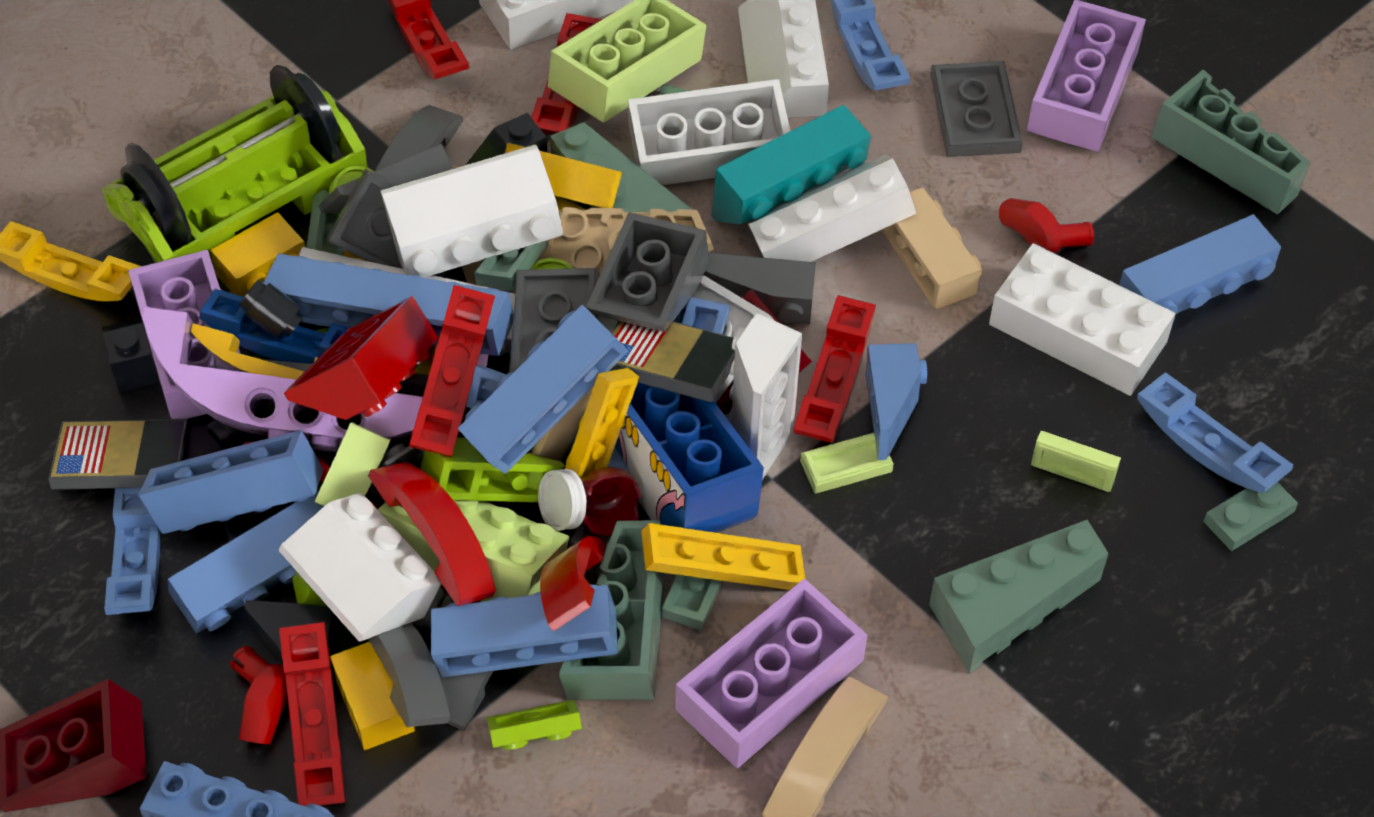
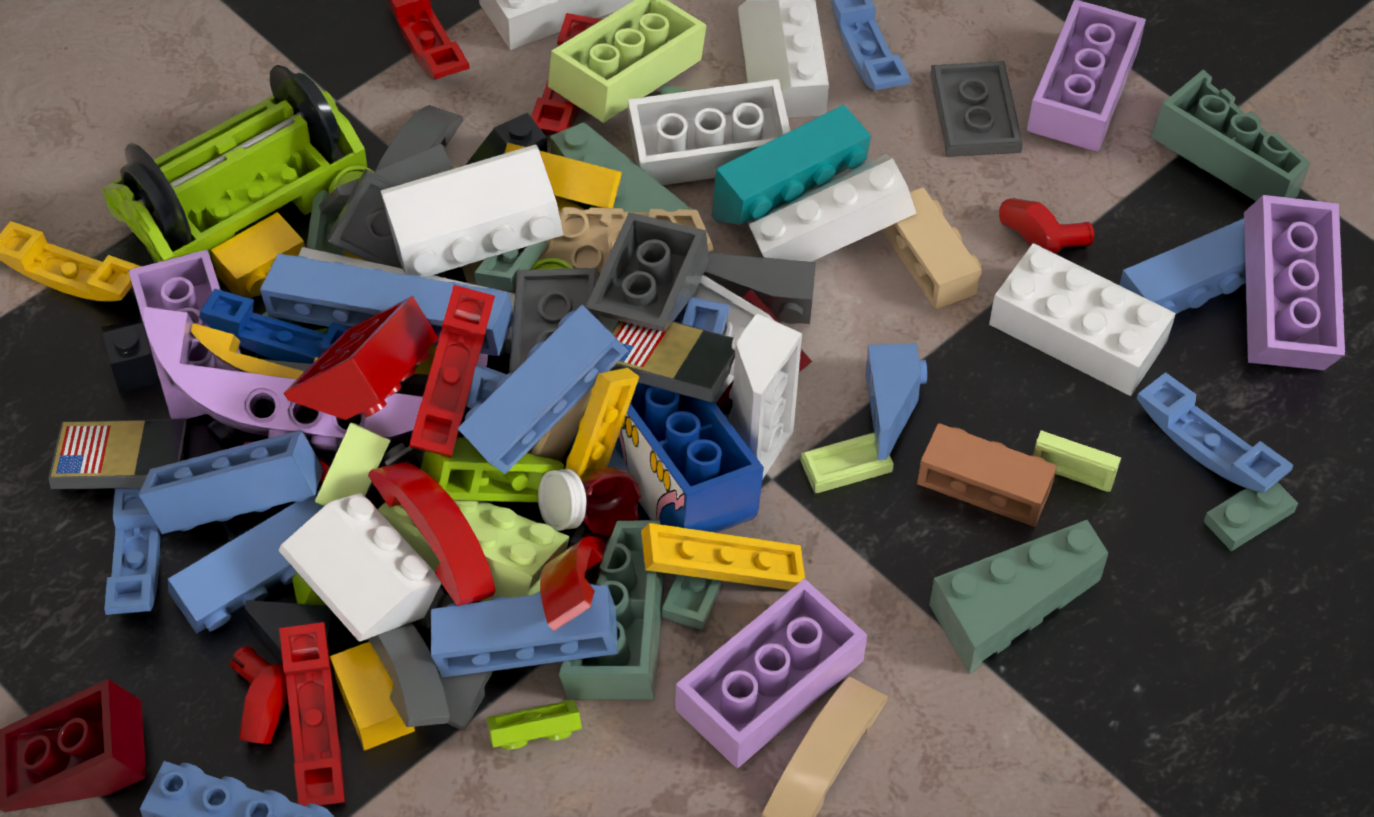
black brick [238,279,303,339] -> none
red slope [793,295,876,443] -> none
none -> nougat brick [917,423,1057,527]
none -> lavender brick [1244,195,1345,370]

